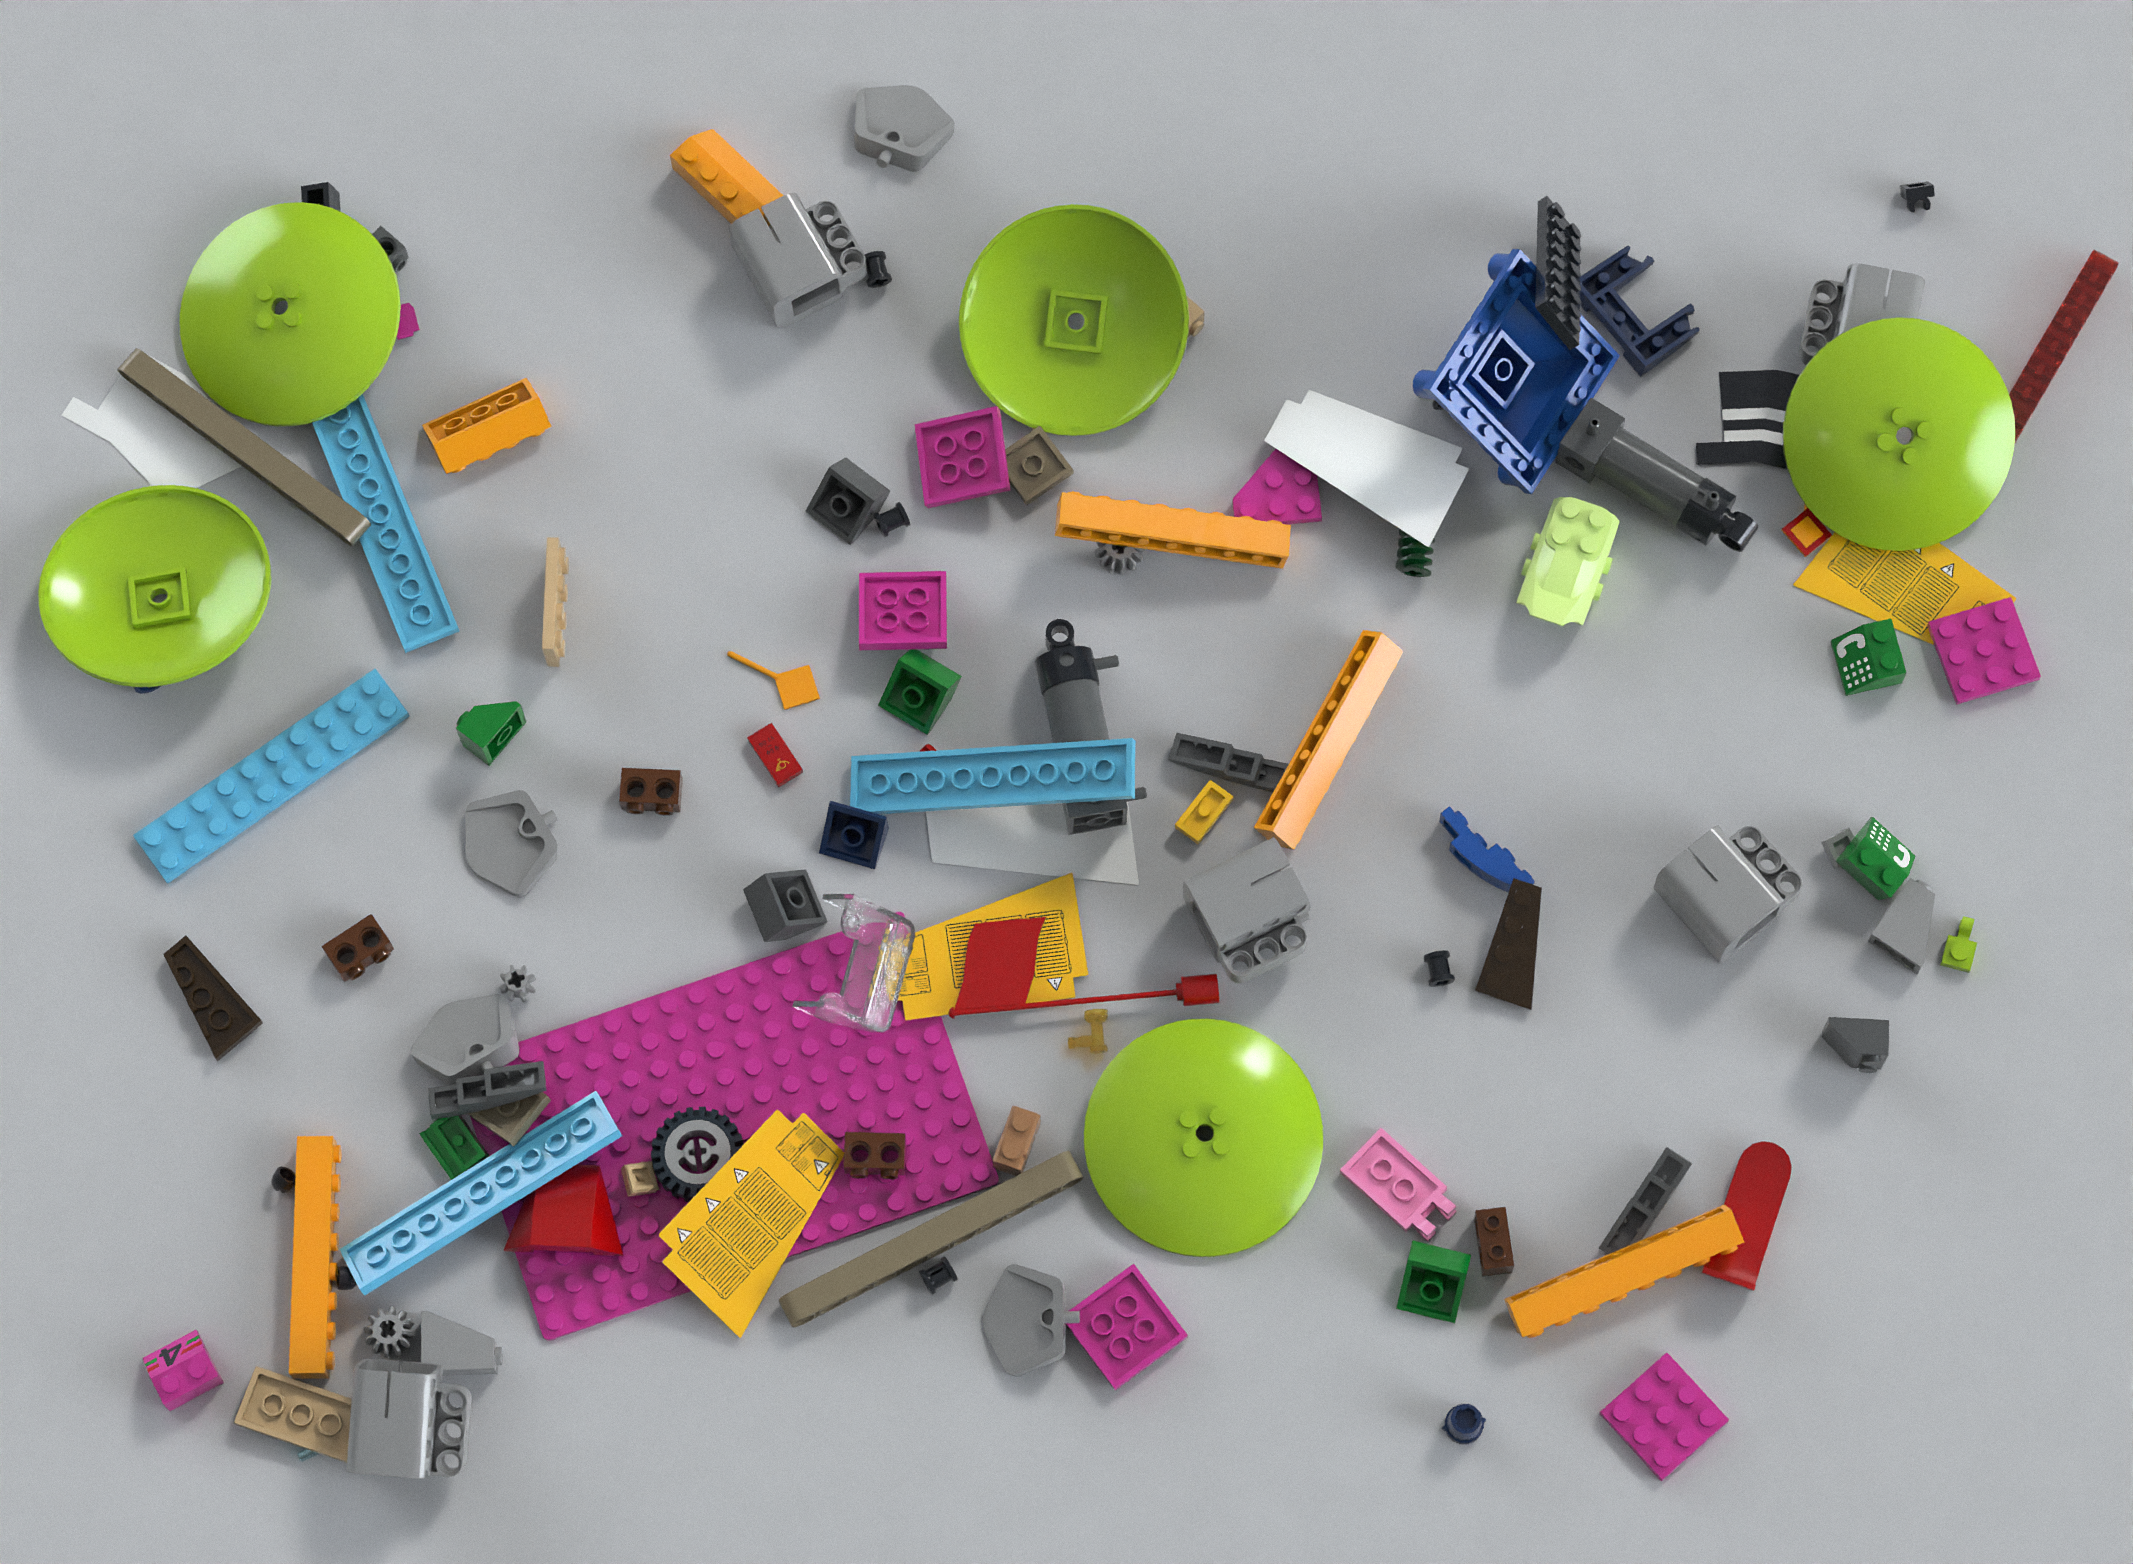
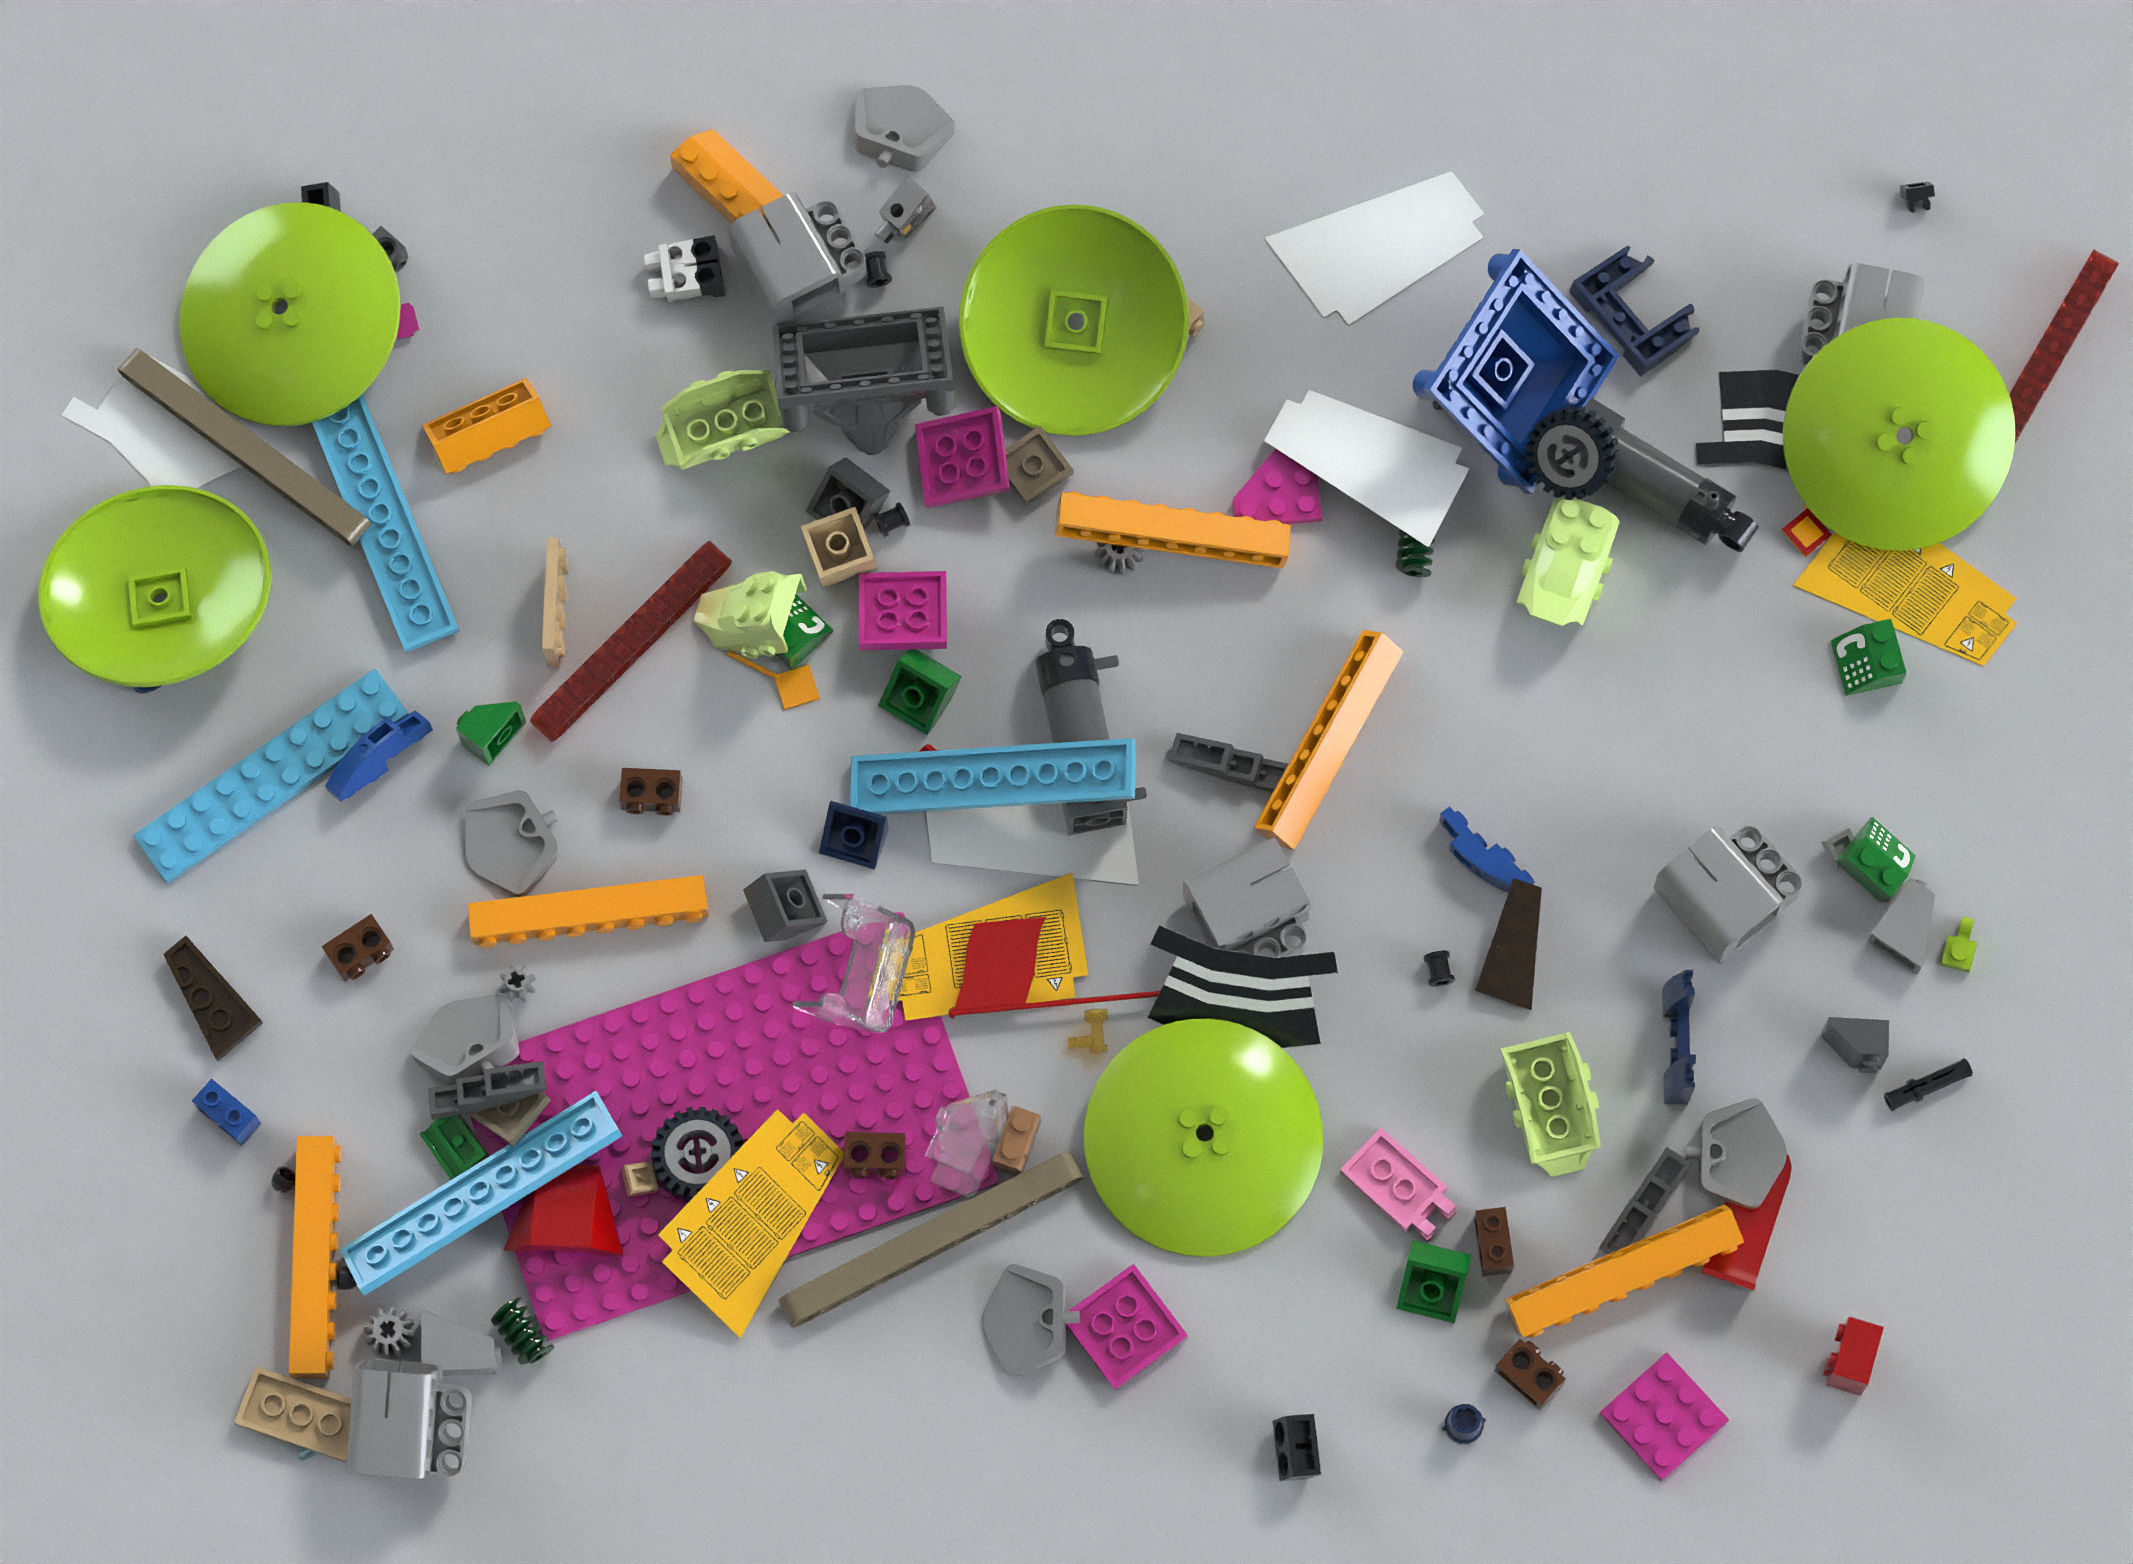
dark pink slope [142,1330,224,1411] -> none
red tile [747,723,803,788] -> none
black bush [919,1256,958,1295] -> none
yellow plate [1175,780,1234,844] -> none
black plate [1535,196,1582,350] -> none
dark pink plate [1927,597,2041,705] -> none
none -> blue brick [192,1078,261,1146]
none -> blue slope [325,710,433,802]
none -> light orange brick [468,875,709,948]
none -> dark green piece [491,1297,555,1365]
none -> clear red beam [530,541,732,742]
none -> white hips [644,235,725,303]
none -> yellowish green slope [655,370,790,470]
none -> yellowish green slope [693,571,806,659]
none -> dark grey piece [773,306,956,455]
none -> green slope [775,594,833,670]
none -> tan slope [800,507,877,588]
none -> light grey torso [874,176,936,244]
none -> clear windscreen [925,1090,1009,1199]
none -> black sticker [1147,925,1338,1048]
none -> white sticker [1265,171,1484,325]
none -> black brick [1272,1414,1321,1481]
none -> reddish brown brick [1494,1339,1566,1411]
none -> yellowish green slope [1501,1032,1601,1177]
none -> wheel [1525,406,1619,500]
none -> dark blue wedge [1662,970,1696,1104]
none -> light grey animal [1685,1098,1787,1209]
none -> red slope [1823,1316,1884,1396]
none -> black pin [1884,1058,1973,1111]

